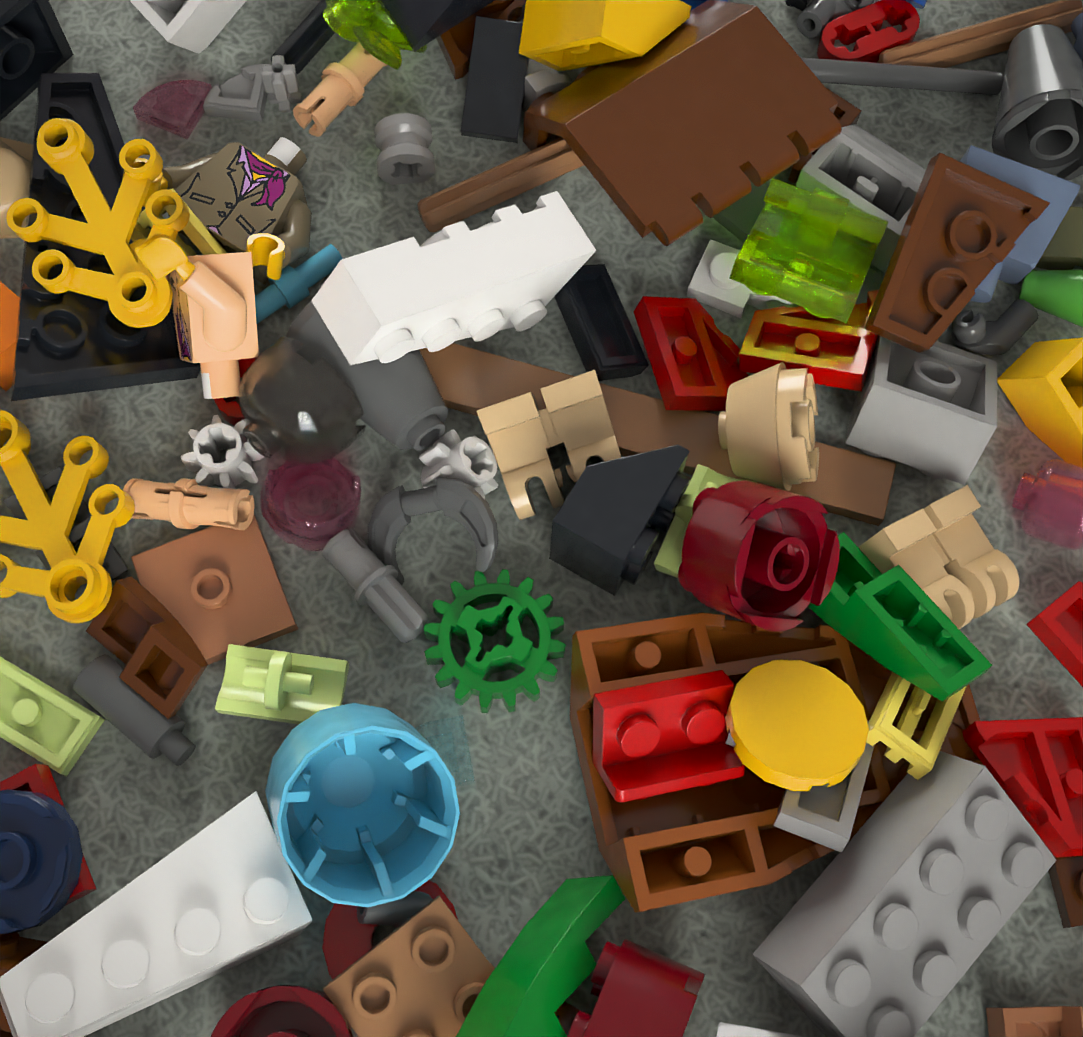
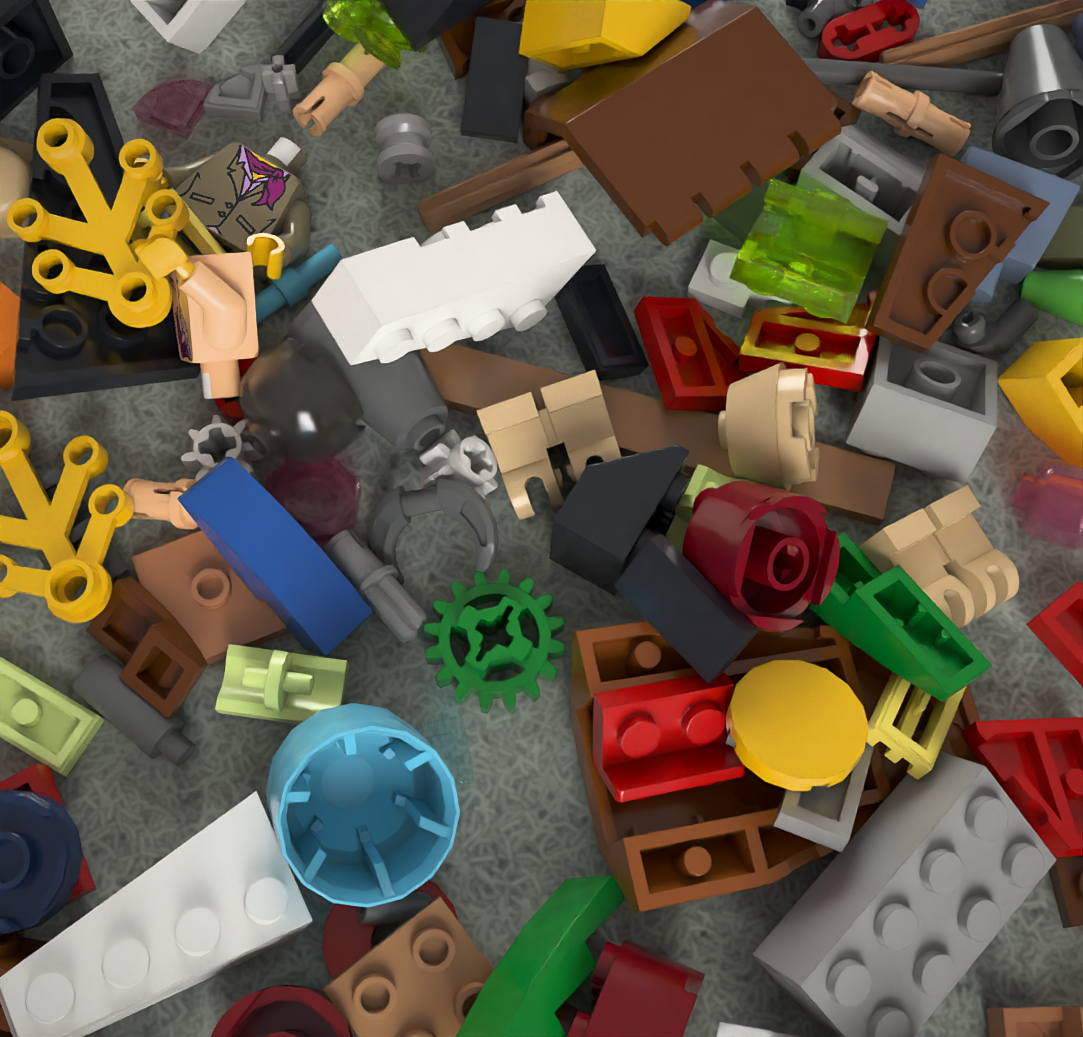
none -> blue slope [177,457,373,656]
none -> black tile [614,534,759,684]
none -> light nougat pin [852,71,971,157]

